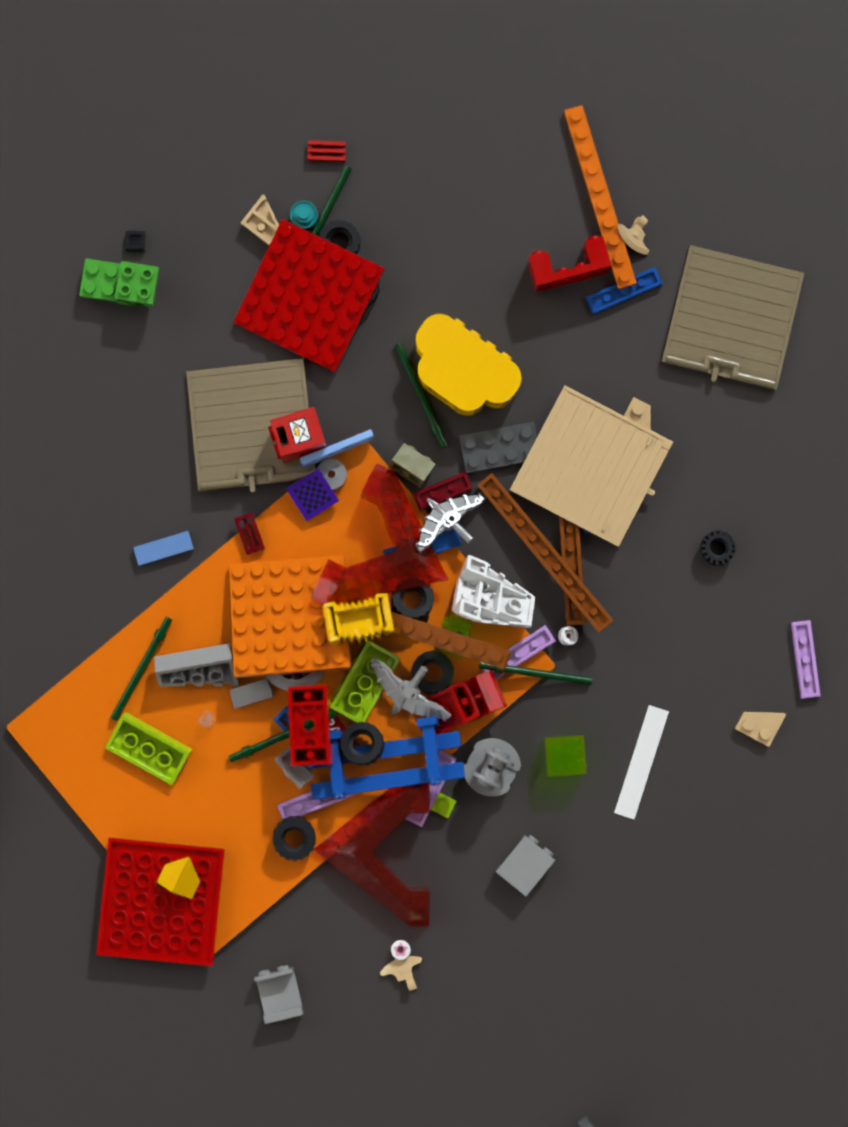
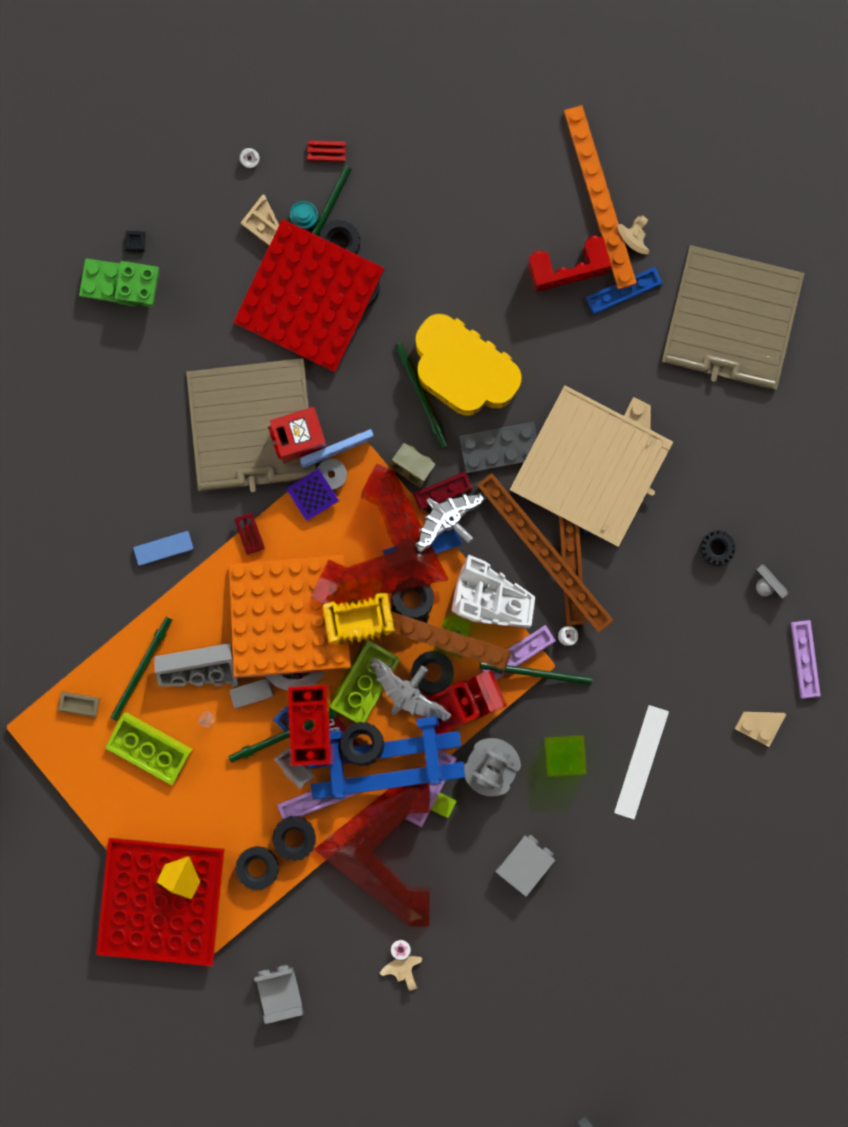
none -> dark tan tile [58,692,100,717]
none -> black tyre [235,846,279,890]
none -> white tile [240,148,259,168]
none -> light grey tile [756,564,788,599]

